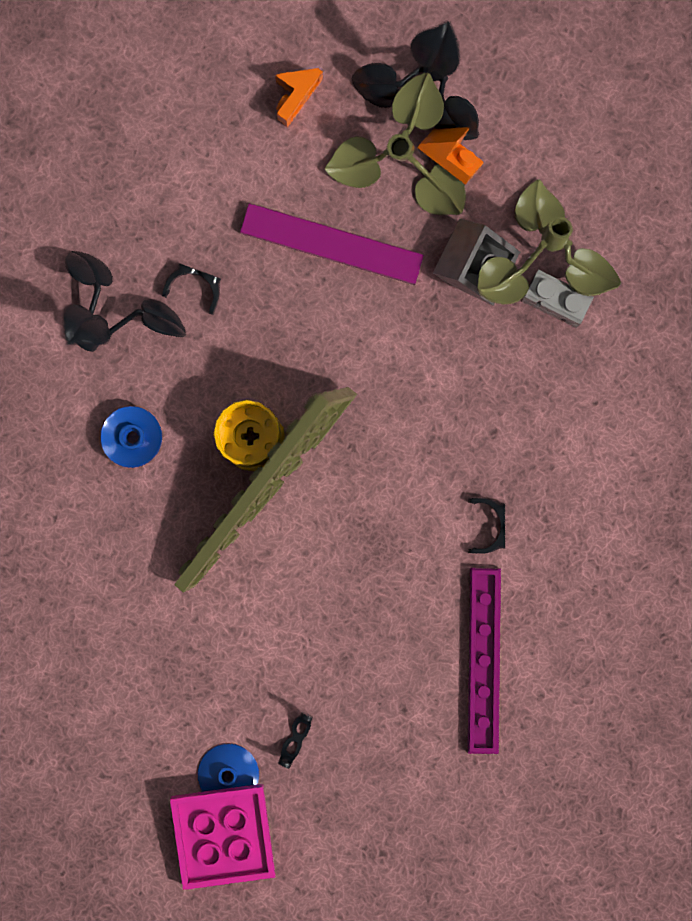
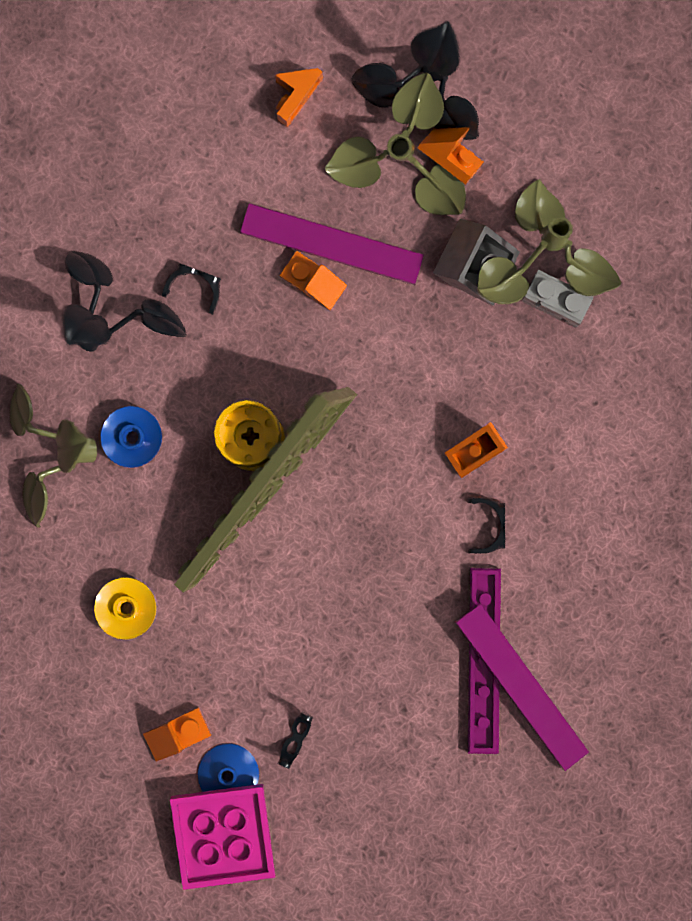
none -> olive plant [10,384,97,528]
none -> yellow dish [94,578,156,639]
none -> orange slope [143,707,212,762]
none -> orange slope [280,251,347,310]
none -> orange slope [445,422,508,478]
none -> magenta tile [454,603,589,771]

